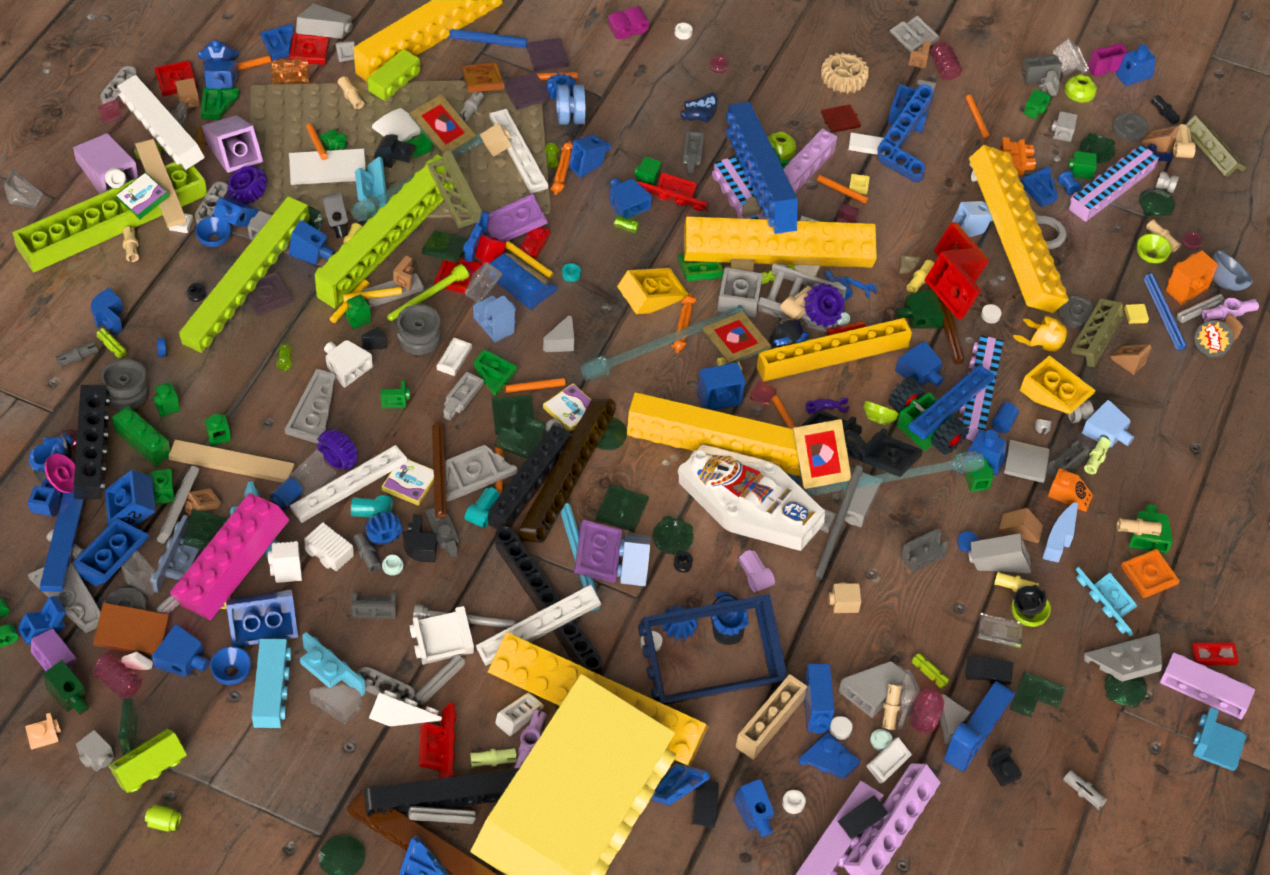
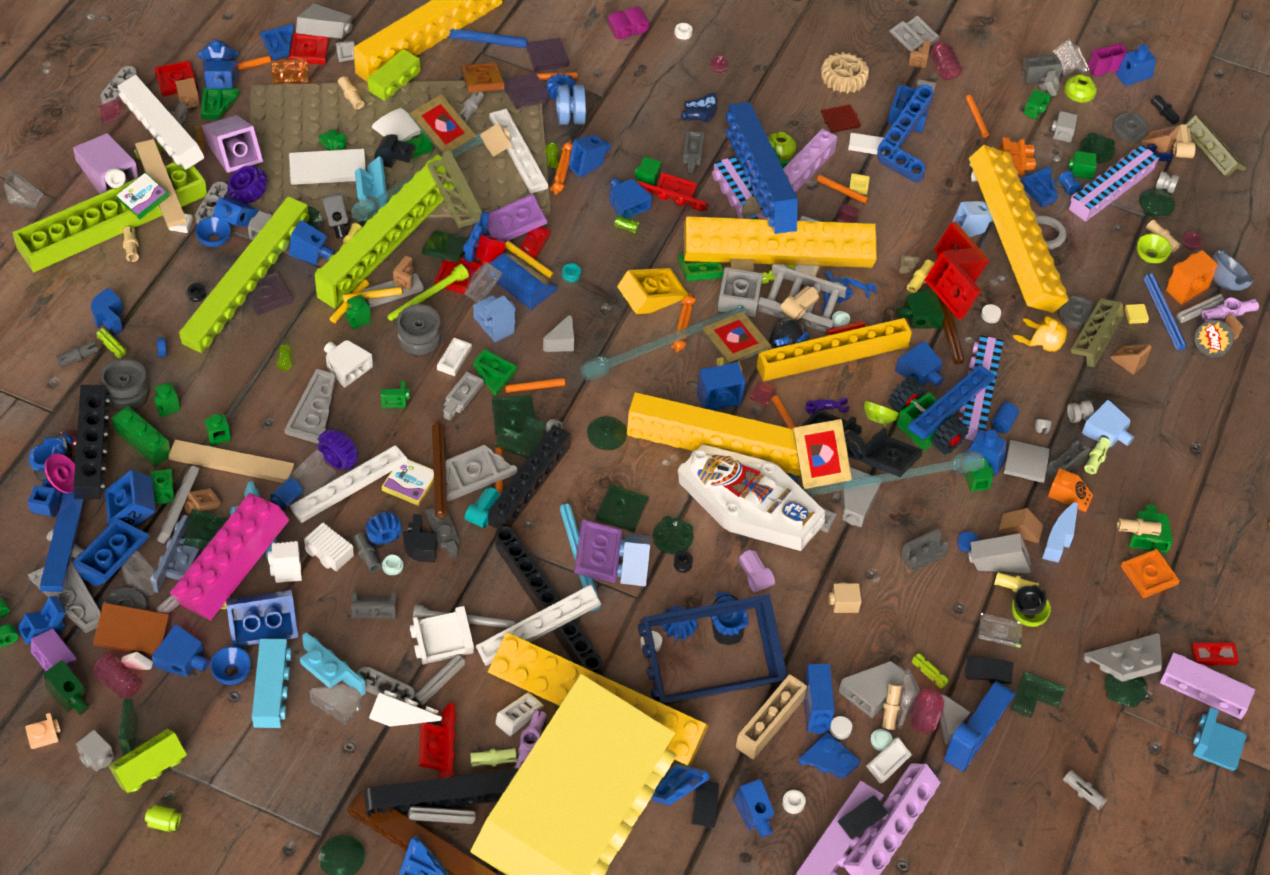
orange bar [306,123,328,160] -> none
teal piece [351,495,394,517] -> none
black slope [362,327,387,350] -> none
dark brown beam [519,399,616,543] -> none
tile [543,384,591,433] -> none
dark purple gear [804,283,845,327] -> none
dark grey piece [814,465,863,580] -> none
black bracket [987,747,1022,787] -> none
yellow slope [1020,355,1096,414] -> none
medium azure bracket [1075,567,1137,637] -> none

